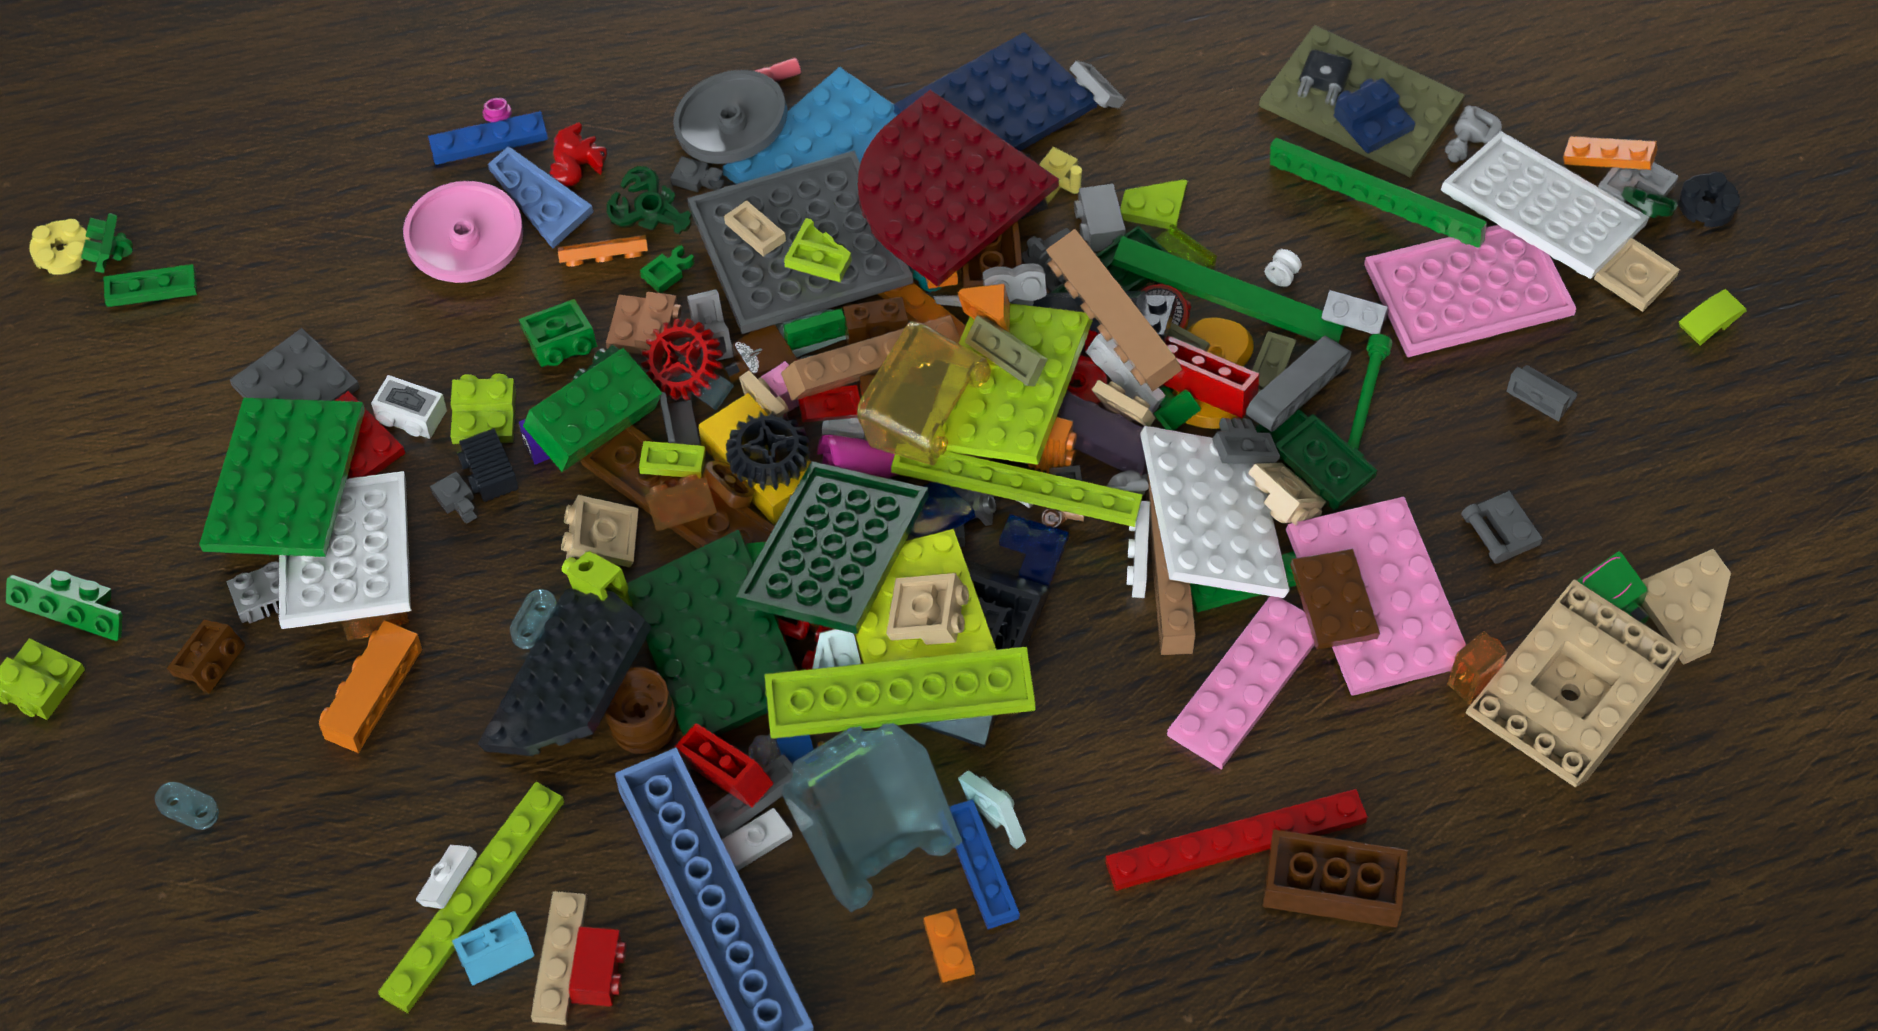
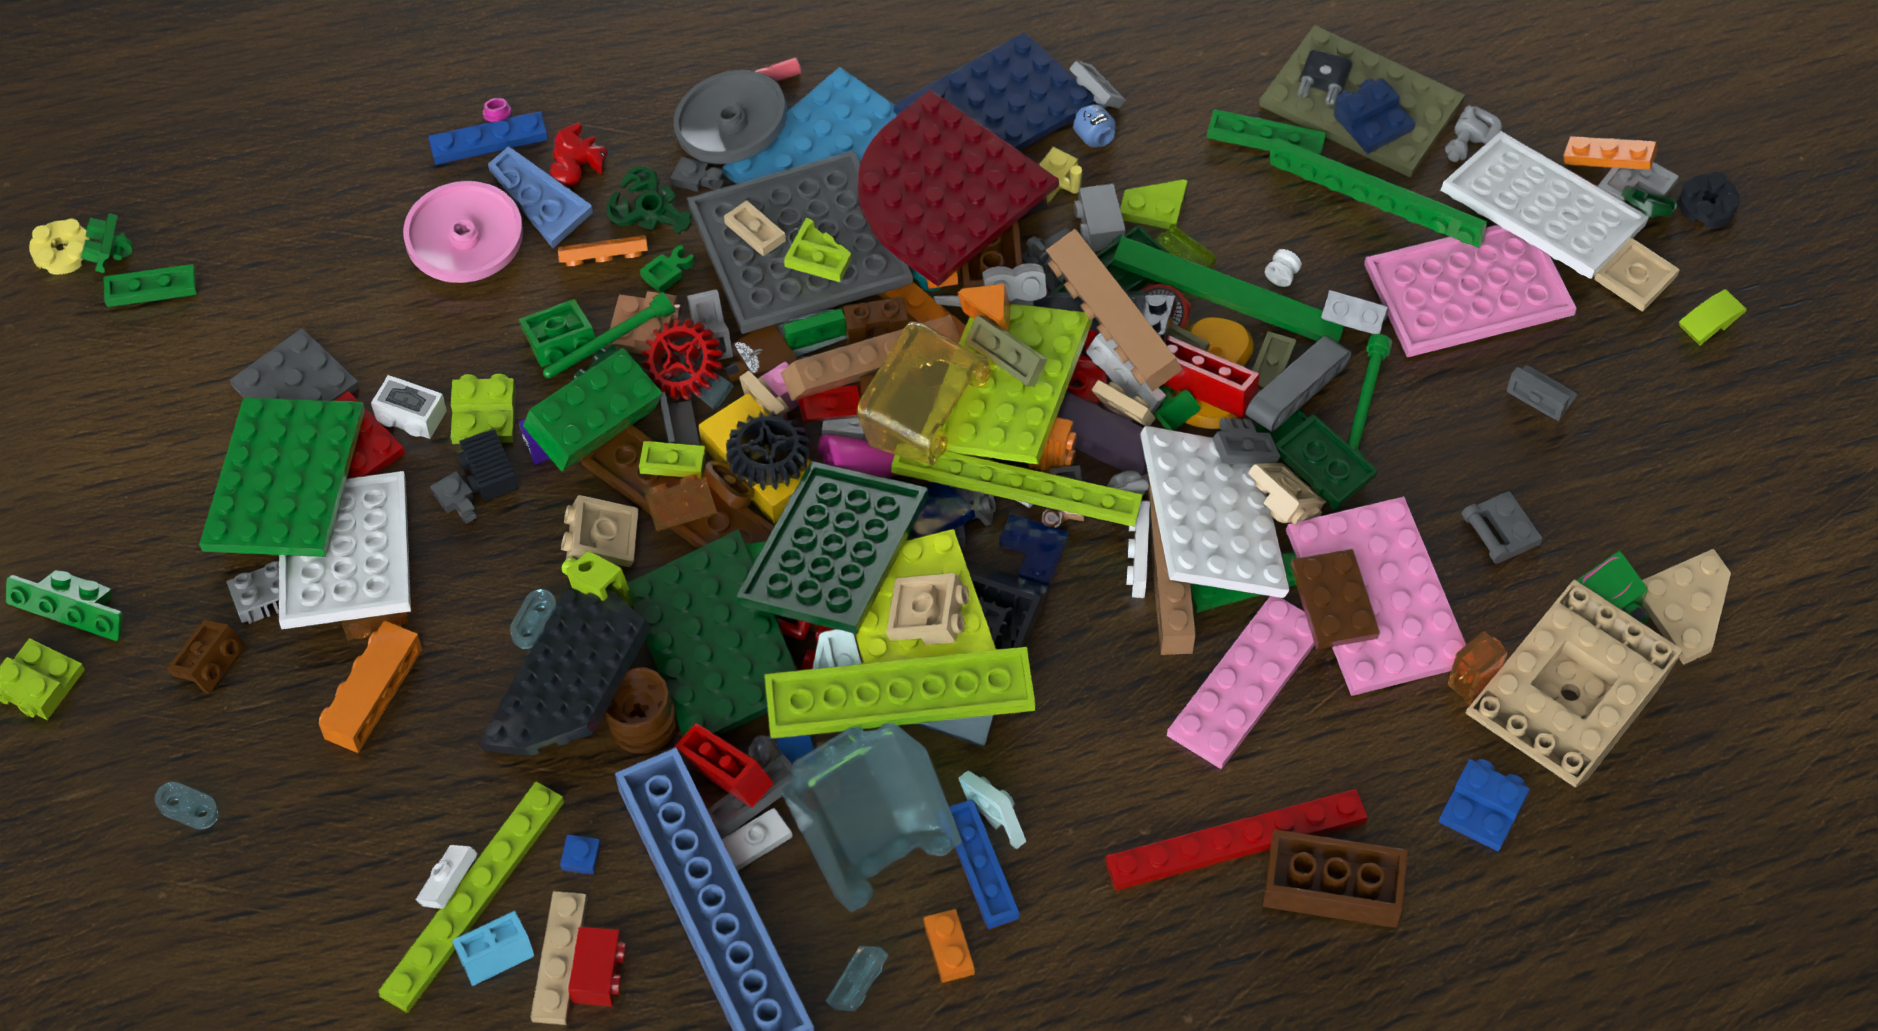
none -> green piece [543,291,675,379]
none -> blue plate [560,835,601,875]
none -> clear light blue plate [826,946,889,1011]
none -> medium blue head [1073,105,1116,147]
none -> green plate [1207,109,1326,155]
none -> blue plate [1439,759,1530,852]

